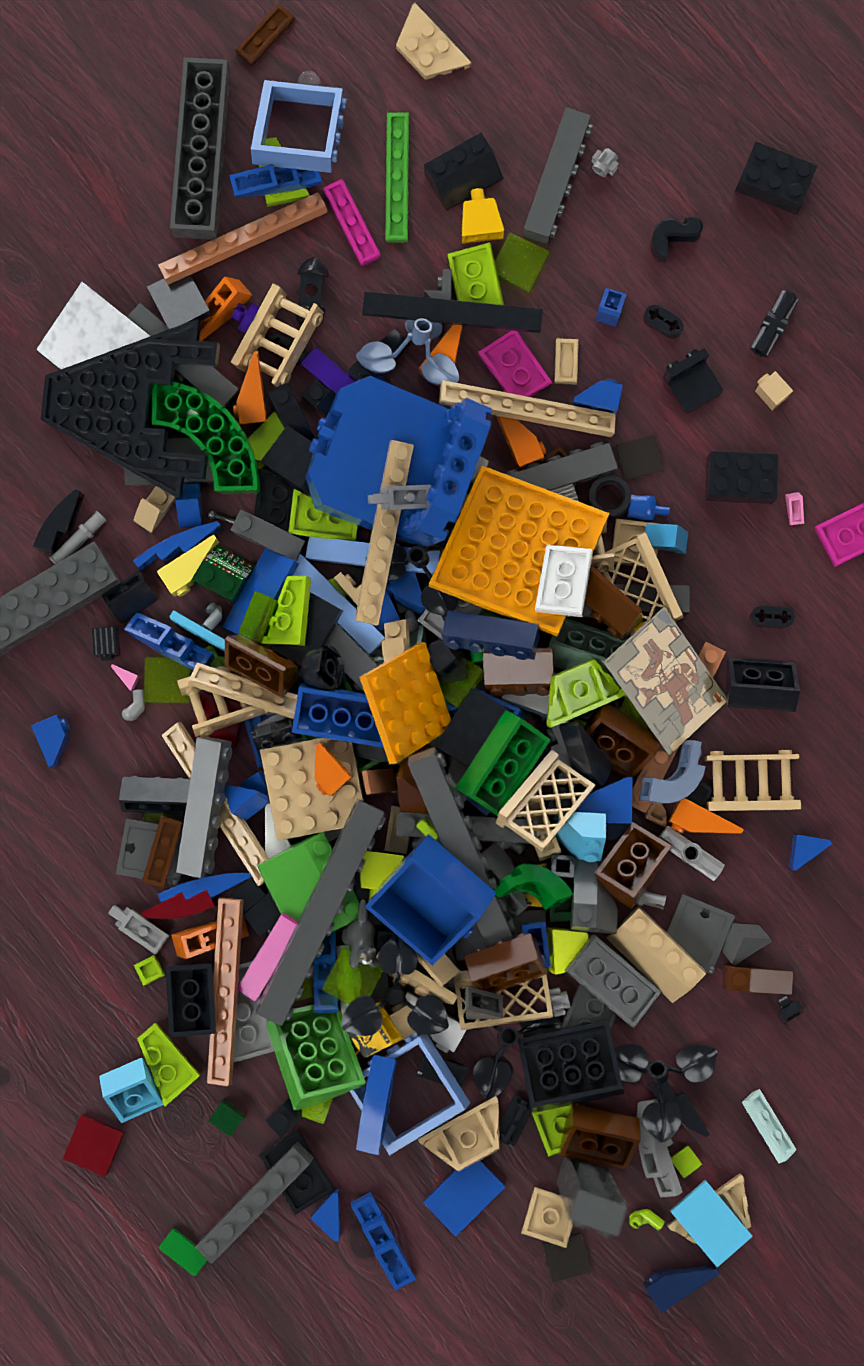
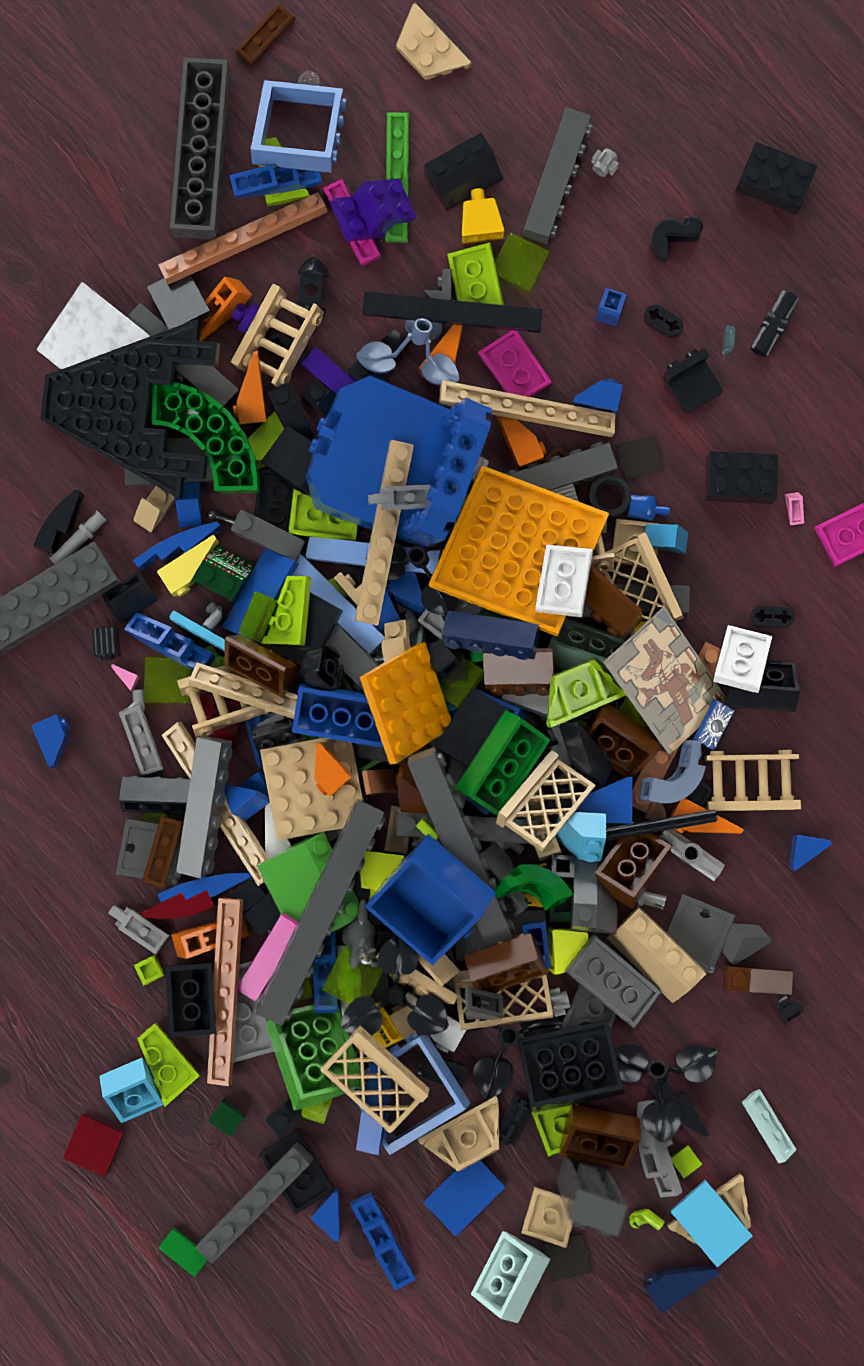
tan tile [554,338,578,385] -> none
tan brick [755,371,793,411] -> none
none -> light grey tile [119,705,164,776]
none -> tan fence [320,1025,429,1134]
none -> dark purple bracket [330,179,416,242]
none -> light aqua slope [471,1231,550,1323]
none -> black axle [606,810,717,841]
none -> tile [693,700,734,751]
none -> white tile [713,625,772,693]
none -> clear light blue tile [722,325,735,354]

